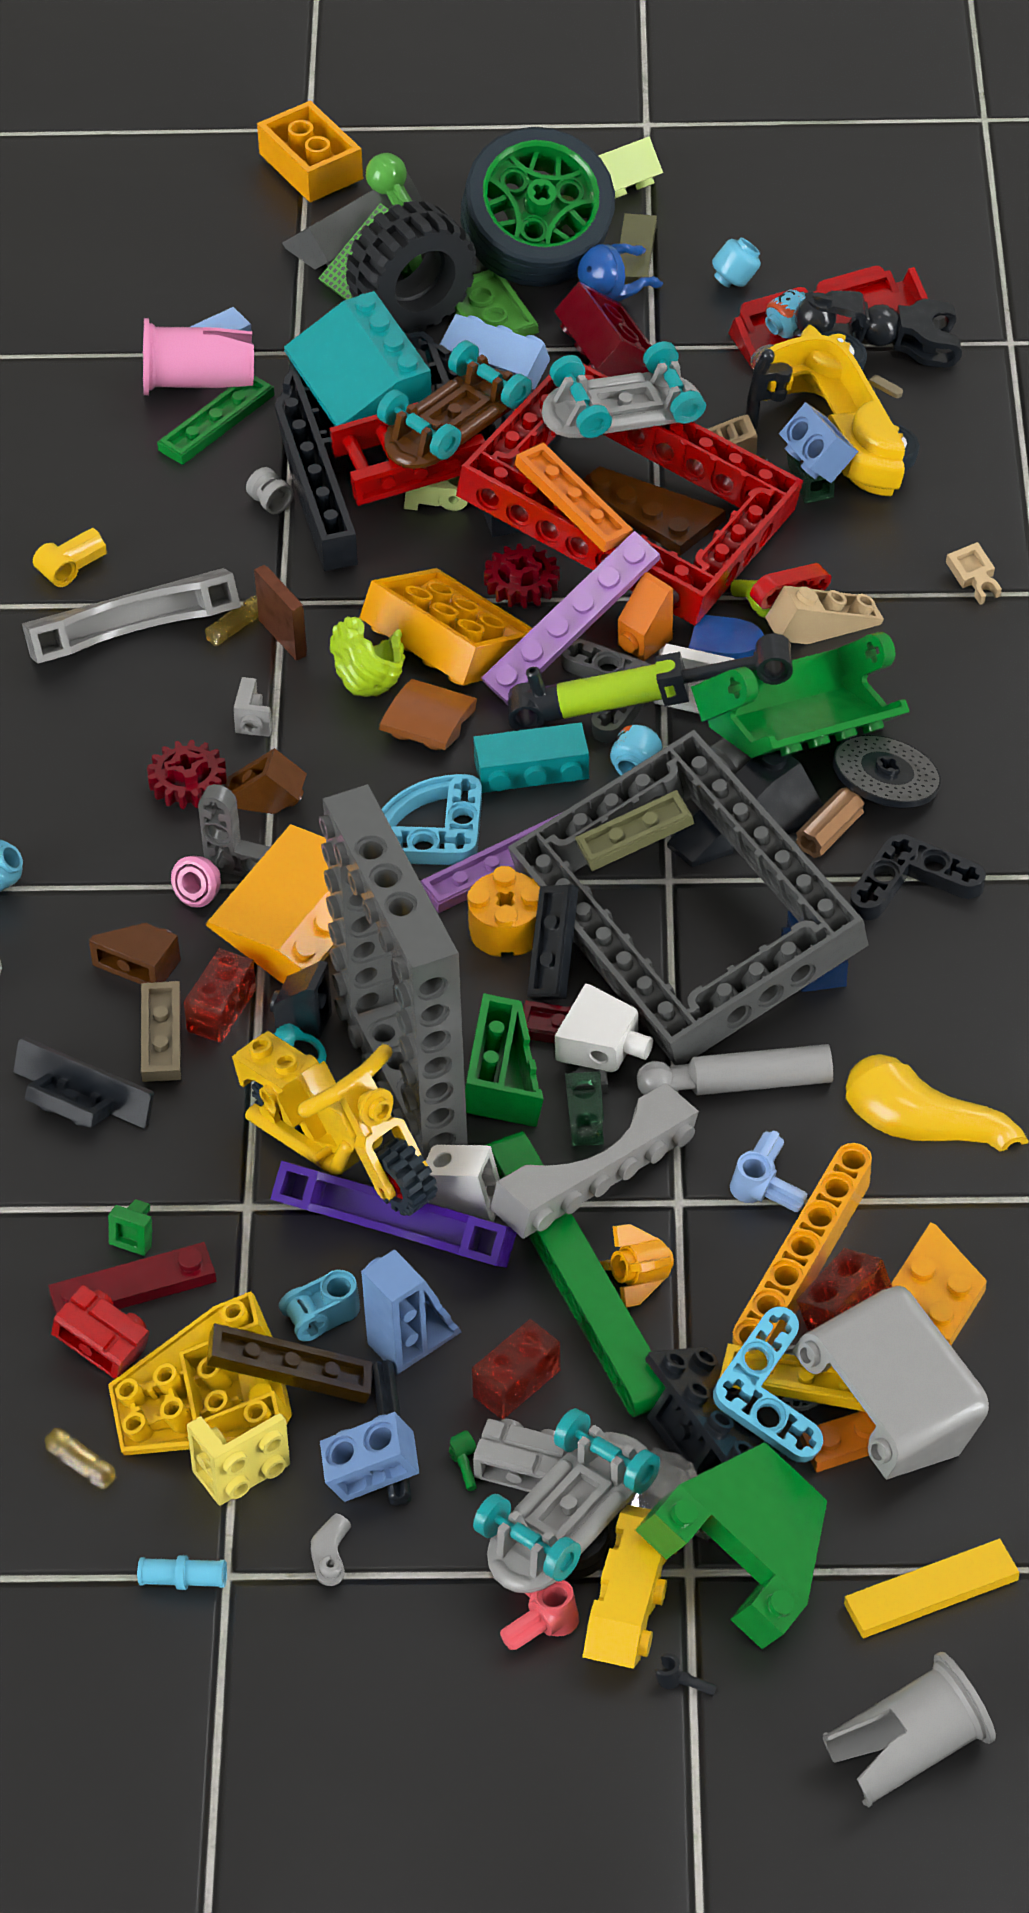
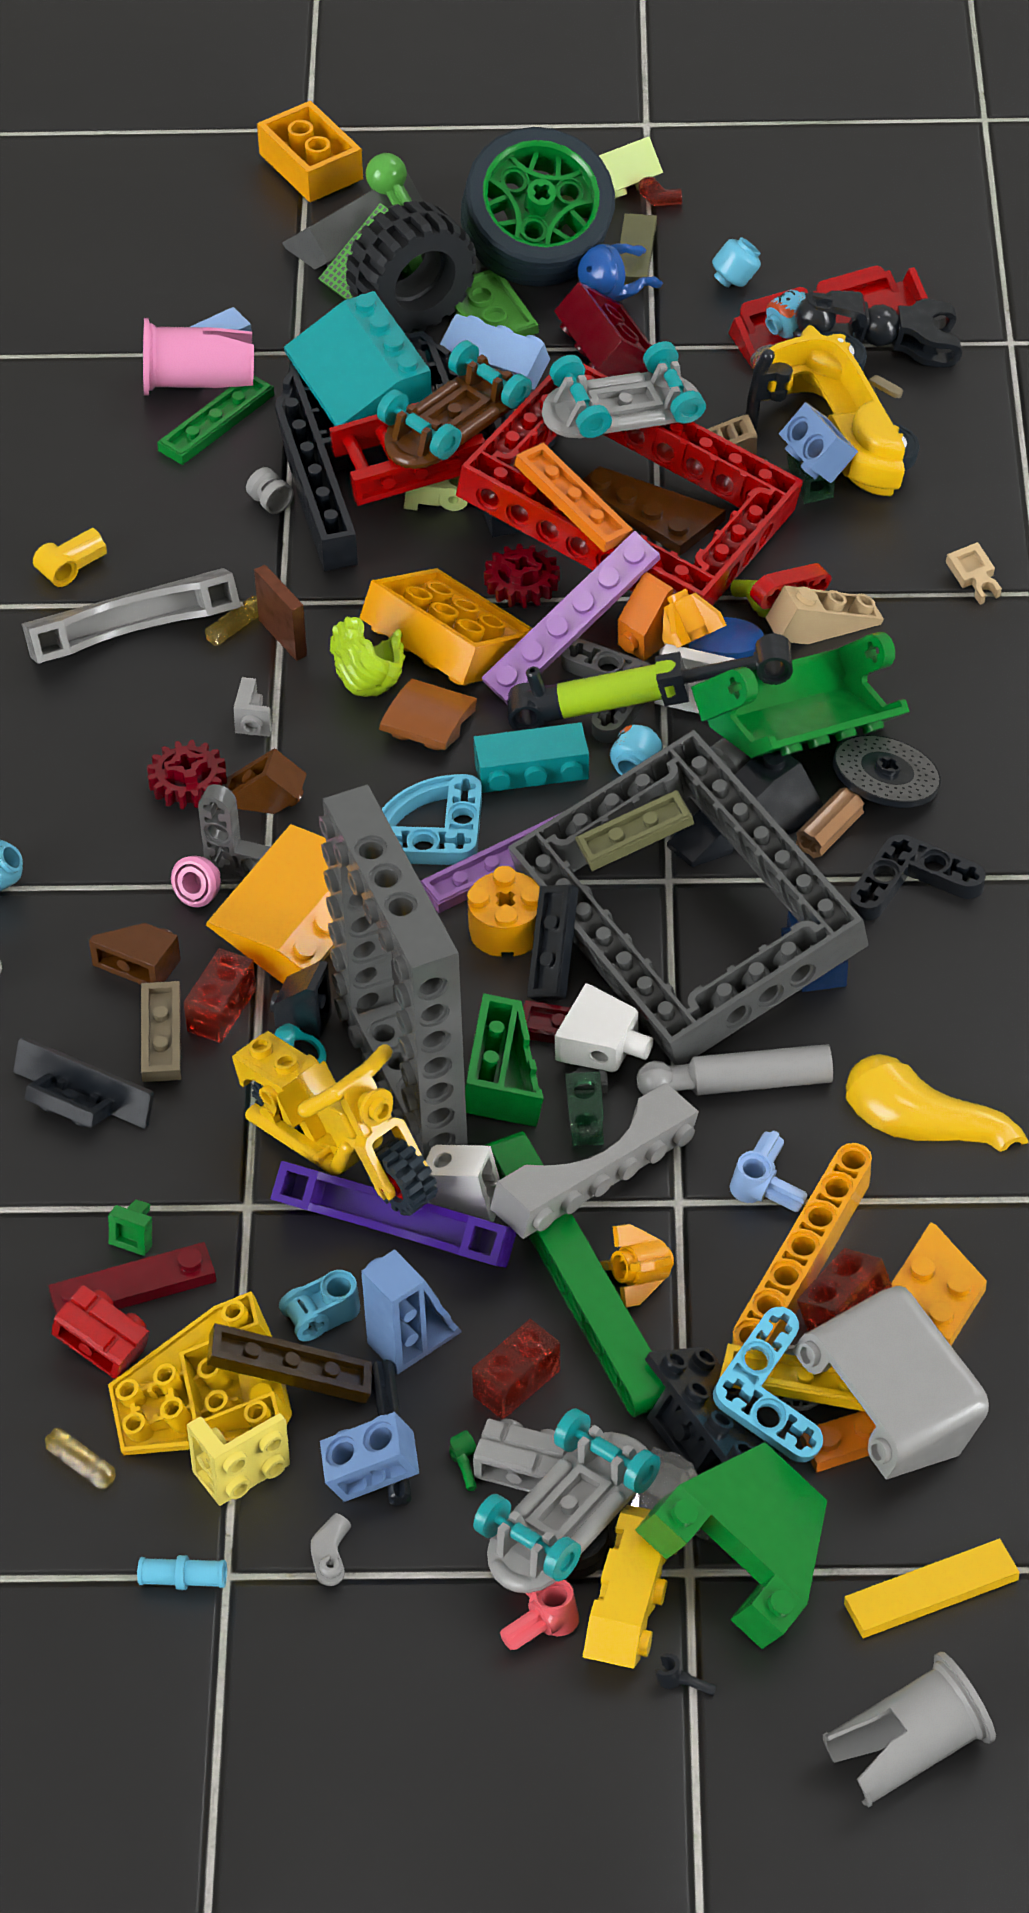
none -> clear red arm [638,176,682,206]
none -> light orange brick [662,589,726,648]

